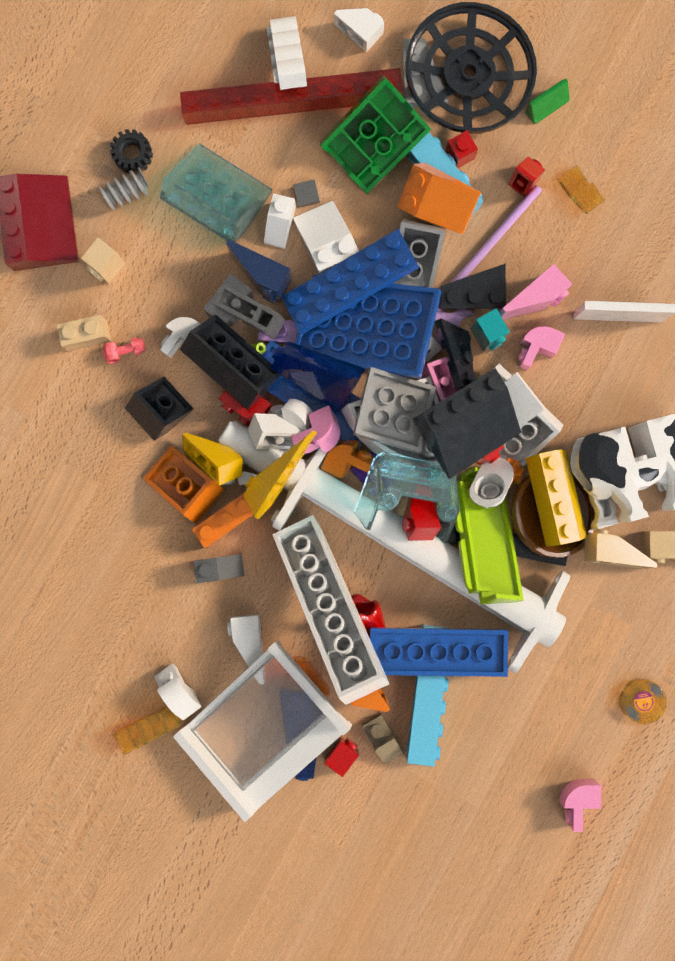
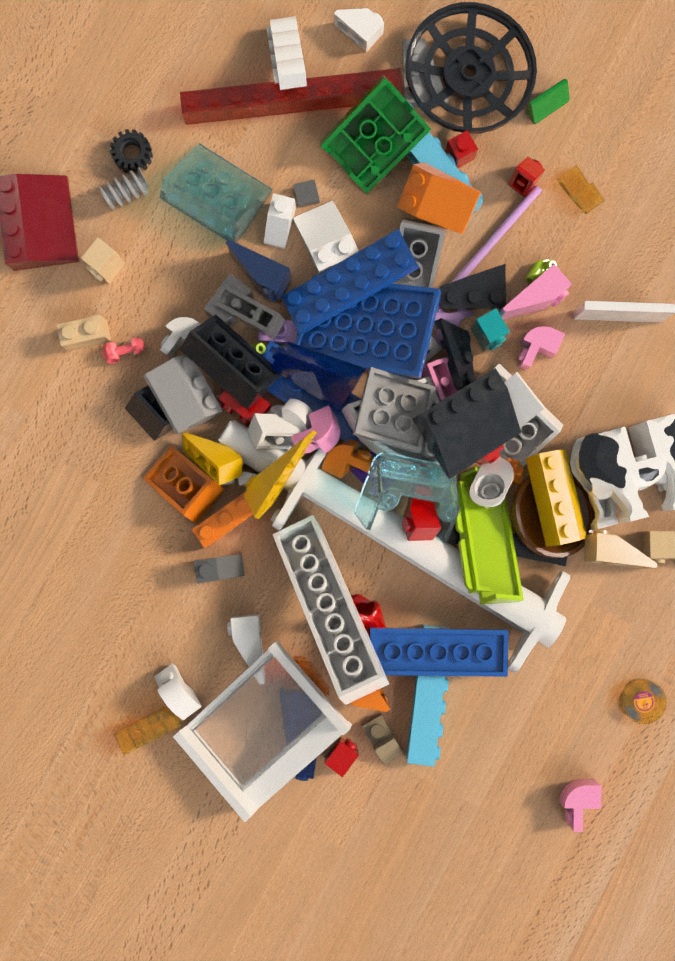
none -> light grey slope [144,354,223,435]
none -> lime arm [525,259,557,284]

